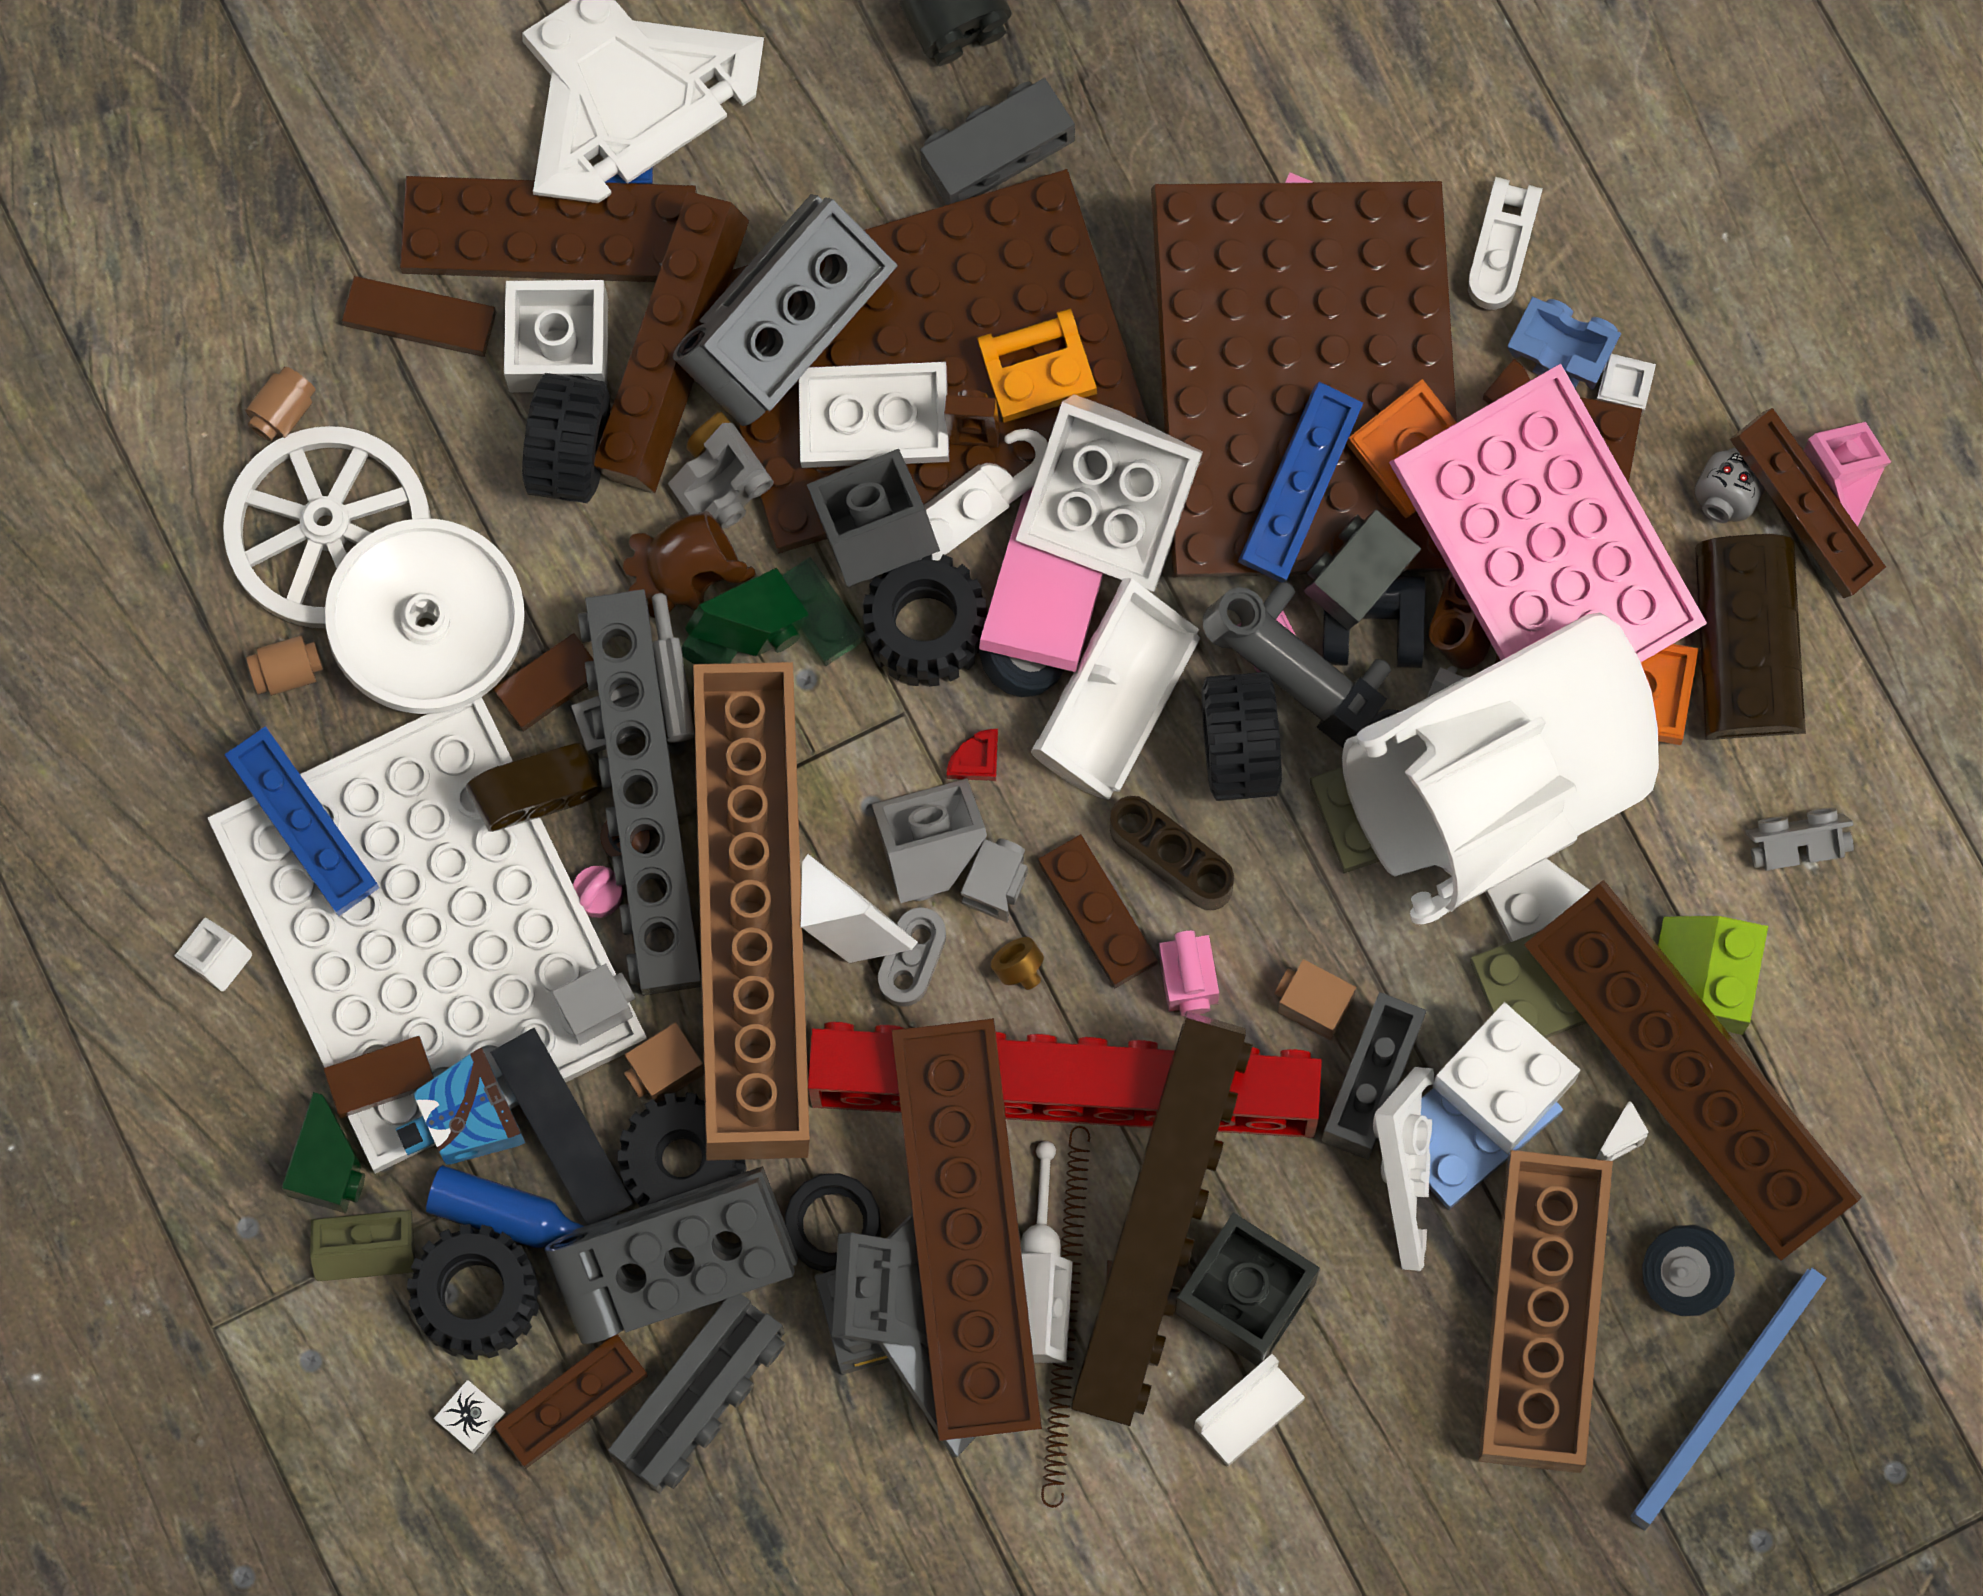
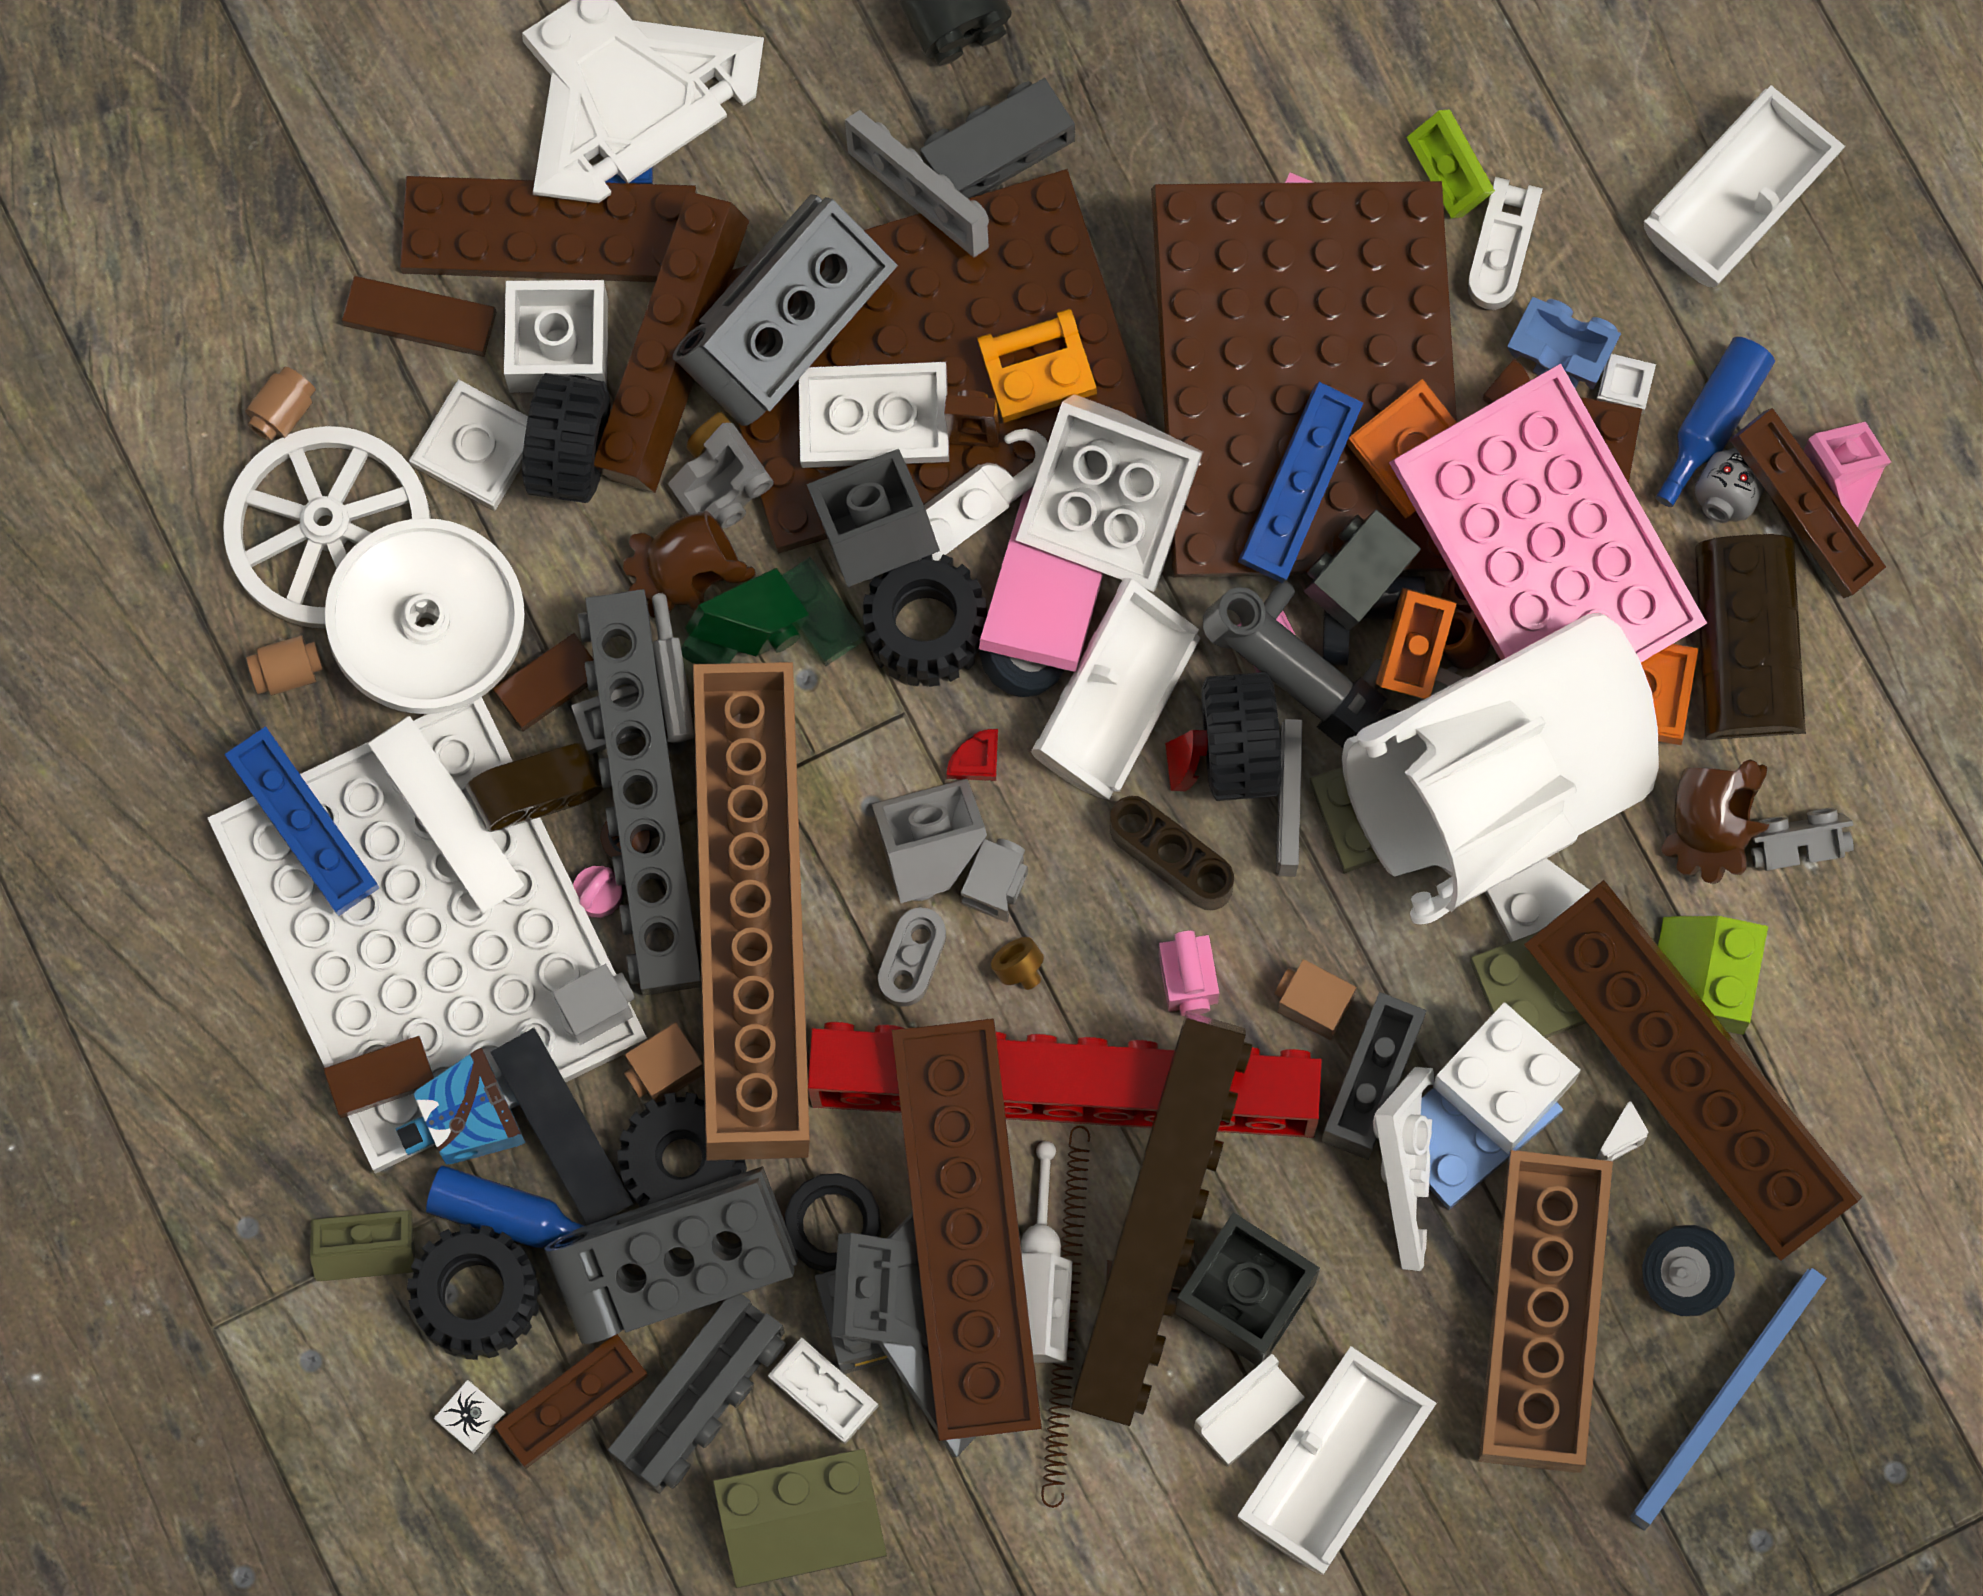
white slope [175,917,252,991] -> none
dark green slope [282,1092,365,1214] -> none
white slope [801,854,918,963] -> none
reddish brown plate [1038,834,1158,989] -> none
none -> white slope [367,716,525,913]
none -> white tile [409,379,528,511]
none -> olive slope [713,1449,887,1588]
none -> white plate [768,1337,879,1444]
none -> light grey plate [845,110,989,257]
none -> red tile [1165,730,1208,792]
none -> white container [1237,1346,1437,1575]
none -> light grey tile [1276,719,1302,877]
none -> orange brick [1376,587,1457,699]
none -> lime plate [1406,110,1495,219]
none -> white container [1644,85,1845,288]
none -> blue piece [1656,336,1775,507]
none -> reddish brown piece [1661,759,1769,884]

